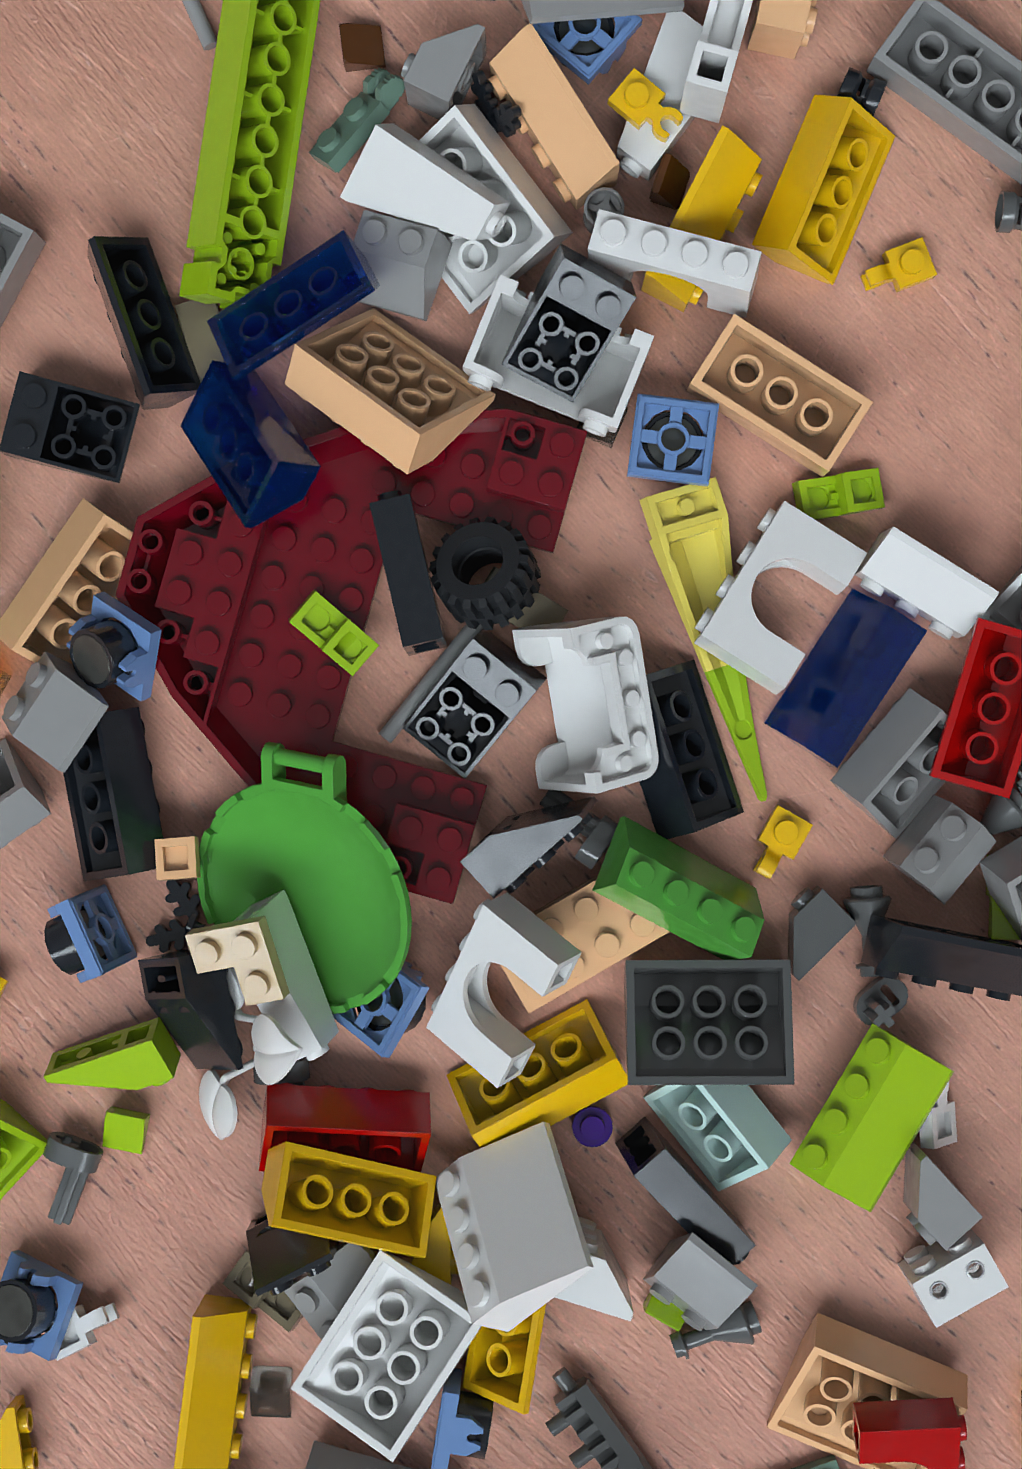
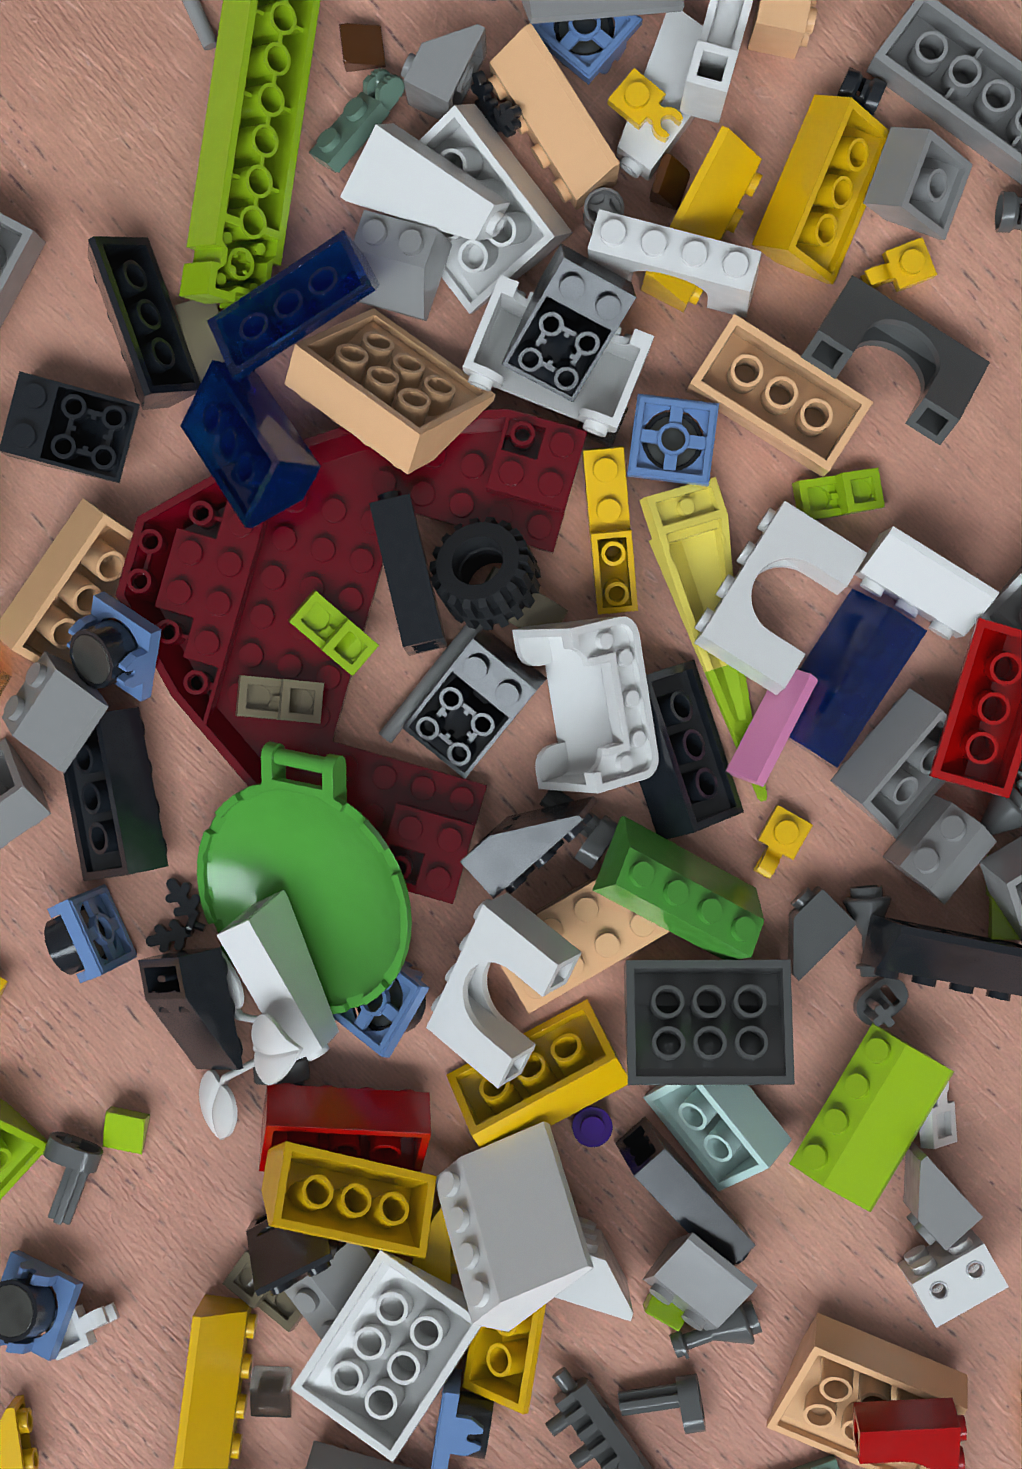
lime slope [43,1017,181,1090] -> none
light nougat tile [154,836,201,881] -> none
tan plate [185,916,290,1006] -> none
none -> dark tan slope [235,675,324,724]
none -> yellow slope [582,446,638,615]
none -> dark grey piece [618,1374,706,1434]
none -> bright pink tile [726,669,818,787]
none -> dark grey arch [801,275,990,445]
none -> light grey slope [863,127,973,240]

